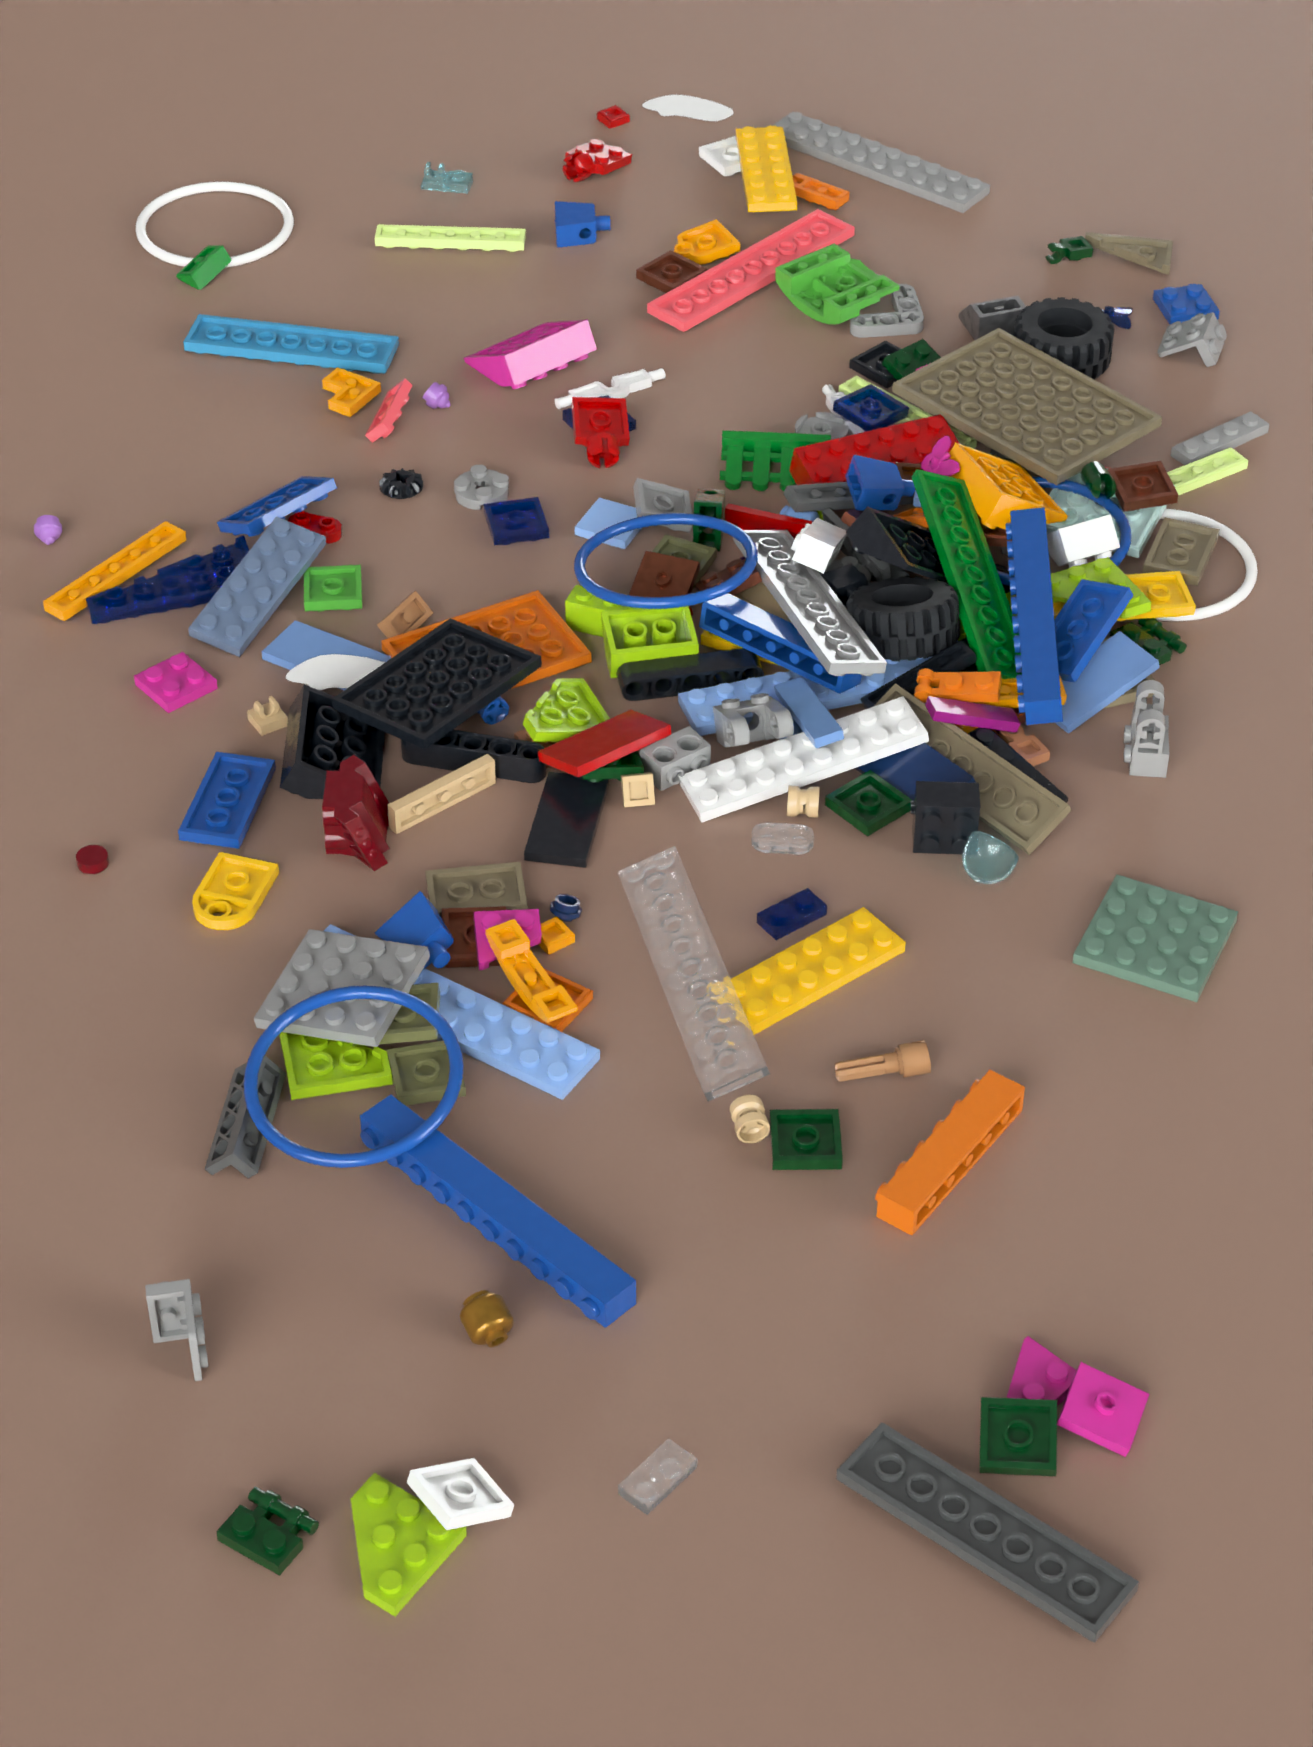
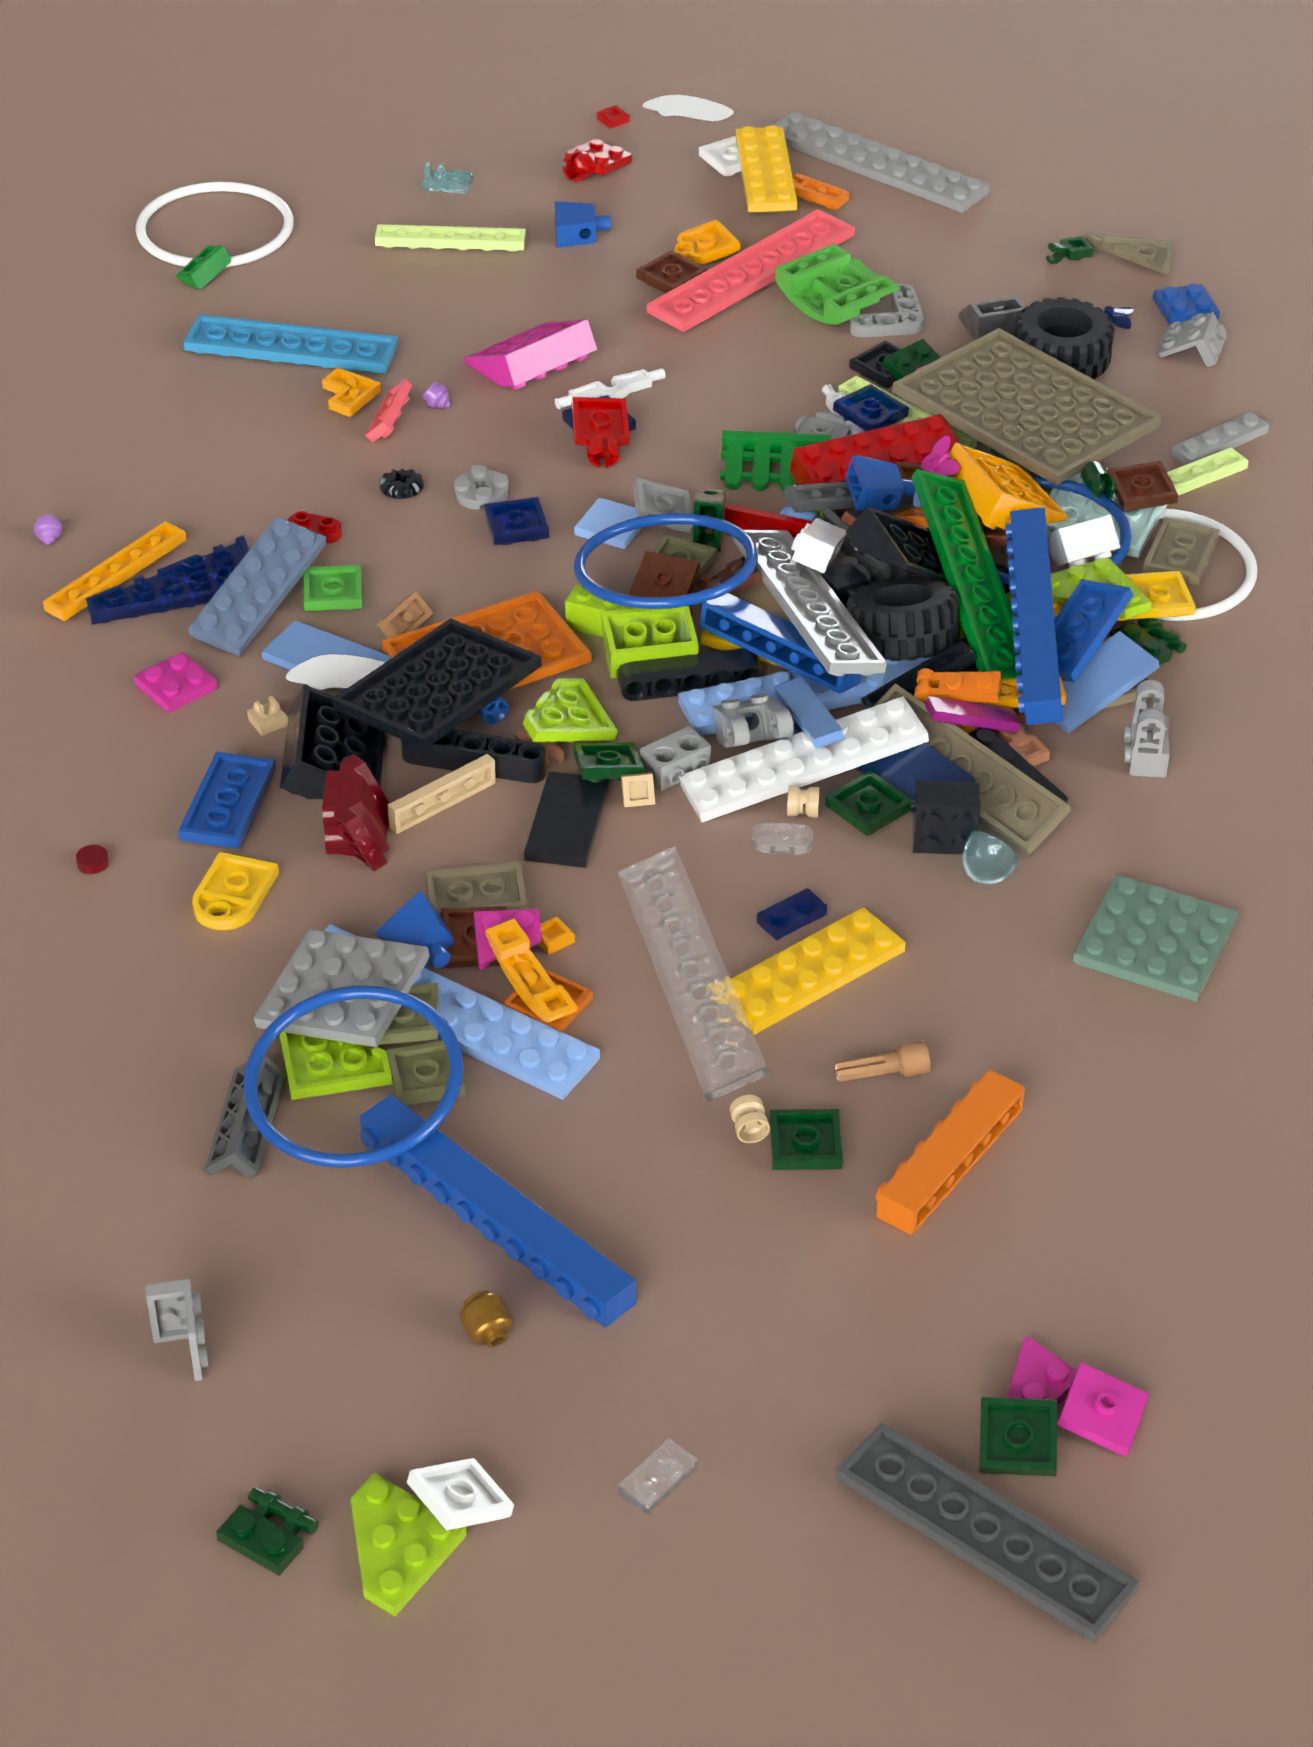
blue plate [217,476,337,537] -> none
red tile [538,709,671,778] -> none
dark blue plate [549,894,582,922] -> none

